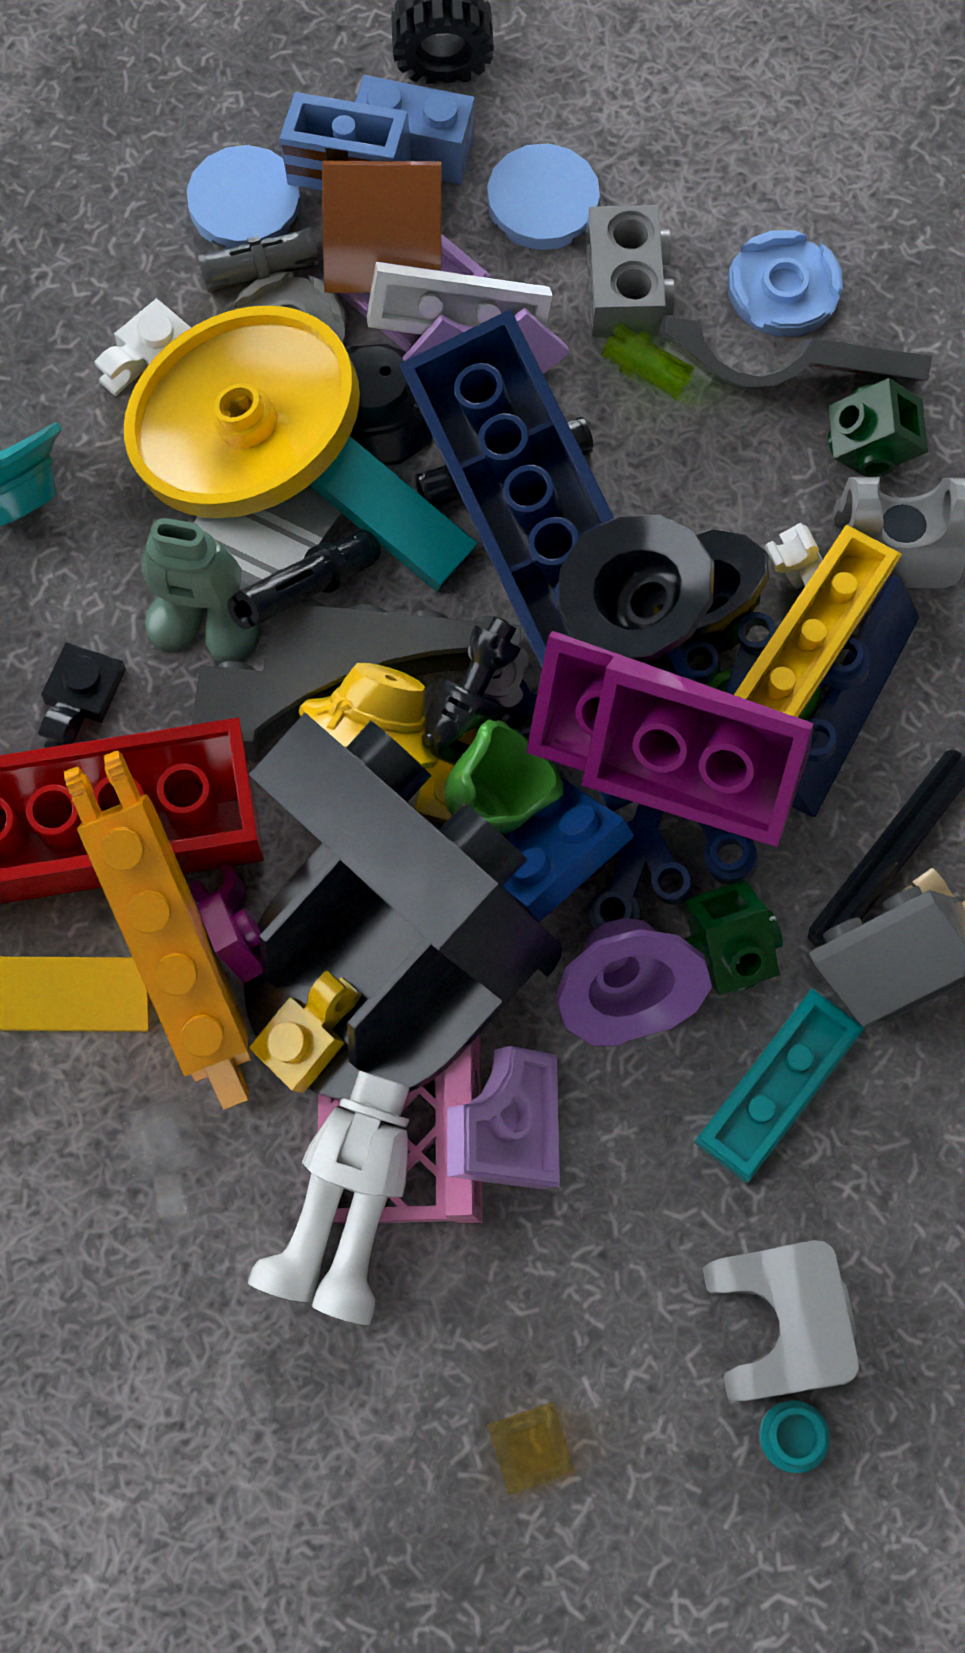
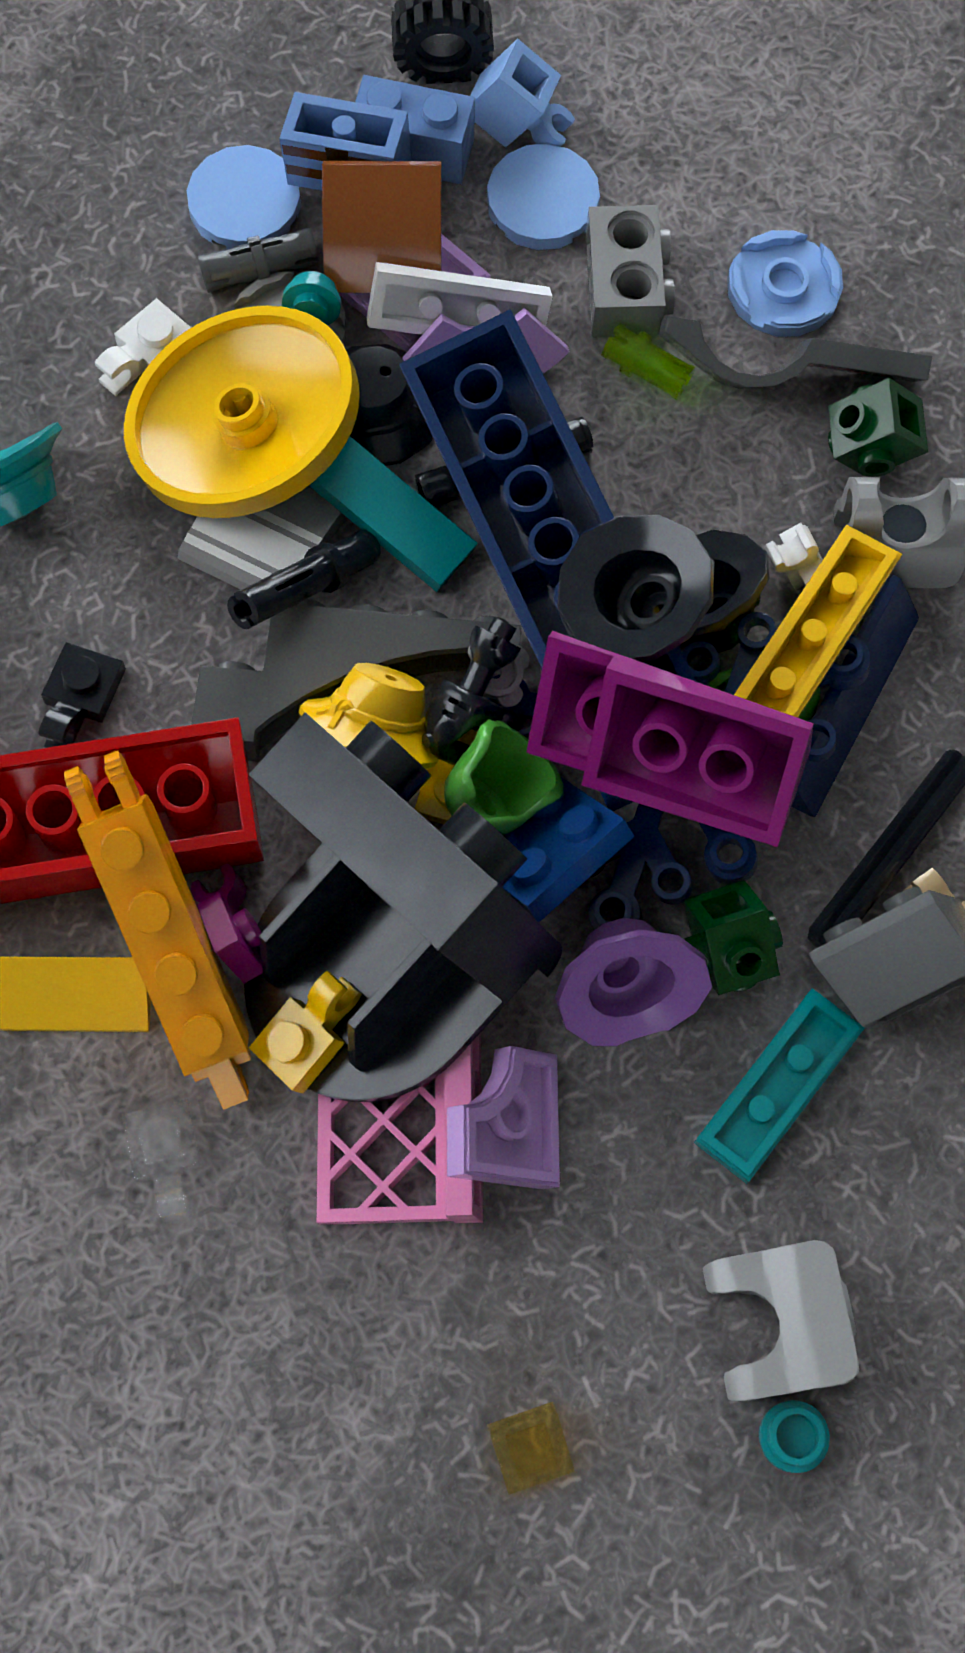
sand green piece [140,518,259,662] -> none
white piece [248,1070,410,1325] -> none
none -> teal plate [282,271,341,325]
none -> light blue brick [470,38,575,148]

